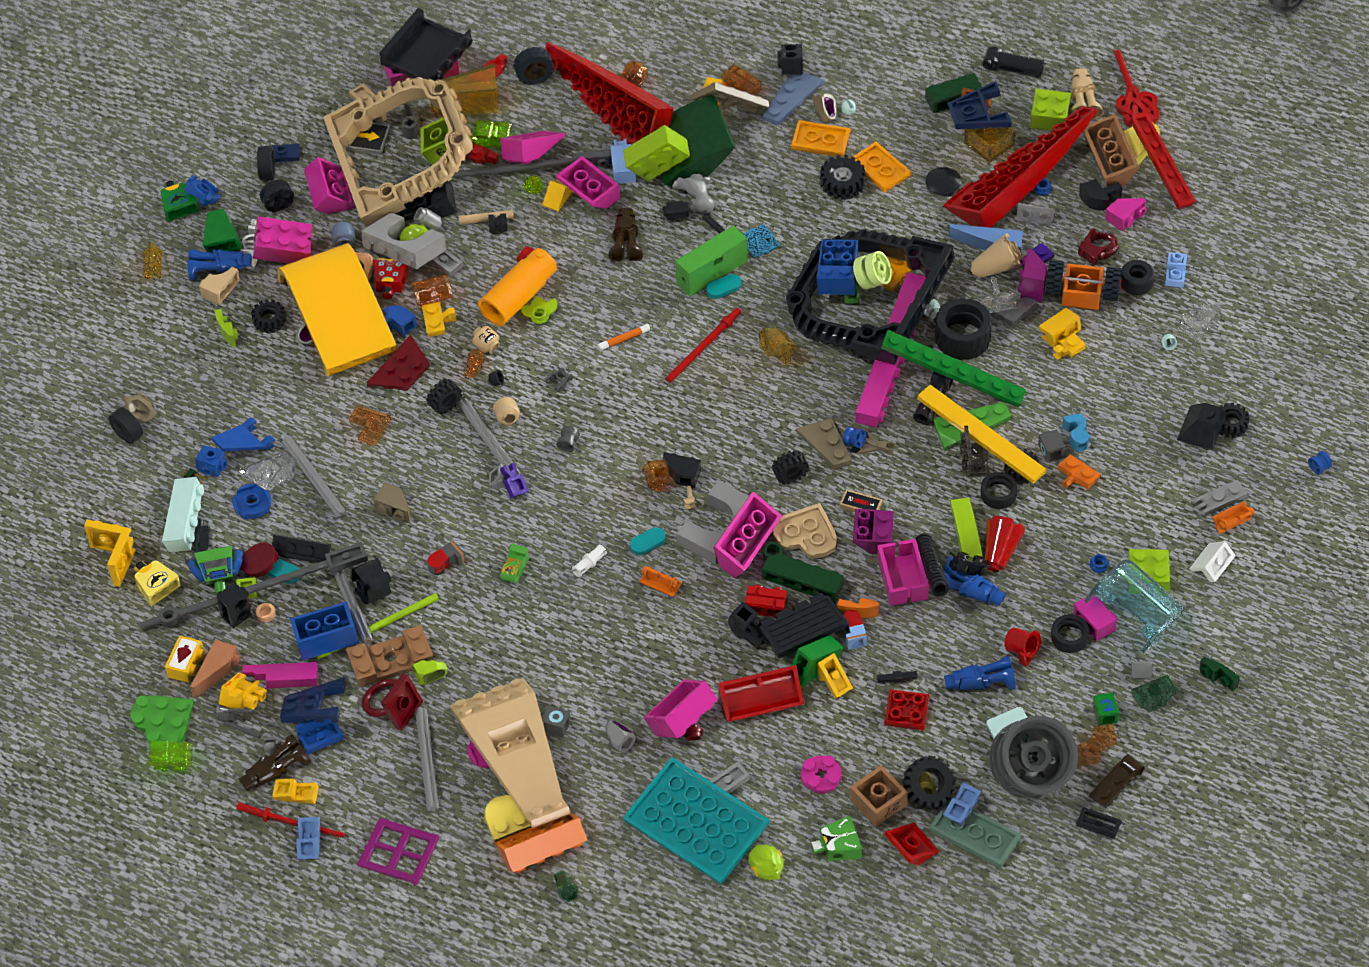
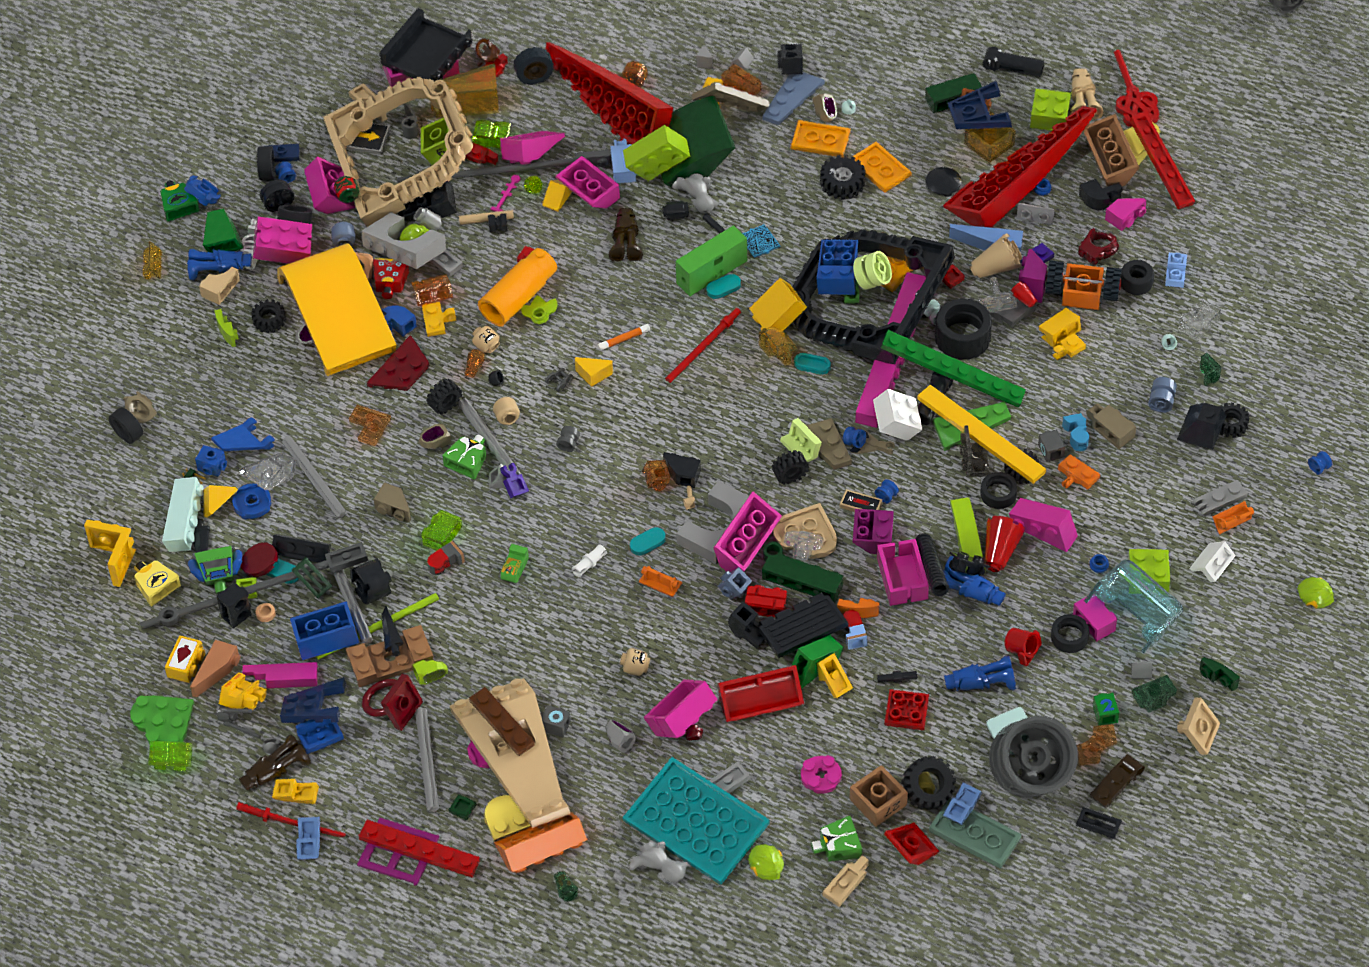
none -> yellow slope [203,485,238,518]
none -> blue wheel [274,162,296,183]
none -> black tyre [277,205,312,224]
none -> dark green tile [291,557,332,599]
none -> dark green head [334,176,360,203]
none -> red plate [359,819,480,878]
none -> black bar [381,606,404,657]
none -> dark tan rock [418,424,451,449]
none -> clear neon green brick [421,510,462,551]
none -> bright green torso [443,435,486,480]
none -> dark green tile [449,794,477,820]
none -> reddish brown plate [469,687,535,756]
none -> reddish brown piece [475,39,500,67]
none -> dark pink piece [490,175,520,212]
none -> yellow slope [575,357,613,387]
none -> tan head [620,648,650,676]
none -> light grey animal [629,841,688,883]
none -> light grey slope [696,45,713,69]
none -> sand blue brick [718,567,752,600]
none -> light grey slope [730,47,754,70]
none -> yellow brick [749,278,807,338]
none -> yellowish green bracket [780,418,822,462]
none -> clear plant [784,531,824,561]
none -> teal tile [794,353,831,375]
none -> tan hinge [823,856,869,907]
none -> white brick [873,389,922,440]
none -> blue wheel [874,479,899,504]
none -> red plate [942,264,965,289]
none -> dark pink wedge [1009,498,1078,552]
none -> red cone [1011,281,1038,308]
none -> dark tan brick [1086,403,1136,449]
none -> sand blue wheel [1148,377,1177,413]
none -> tan tile [1177,698,1220,755]
none -> clear green bracket [1200,353,1221,386]
none -> lime hair [1297,577,1334,609]

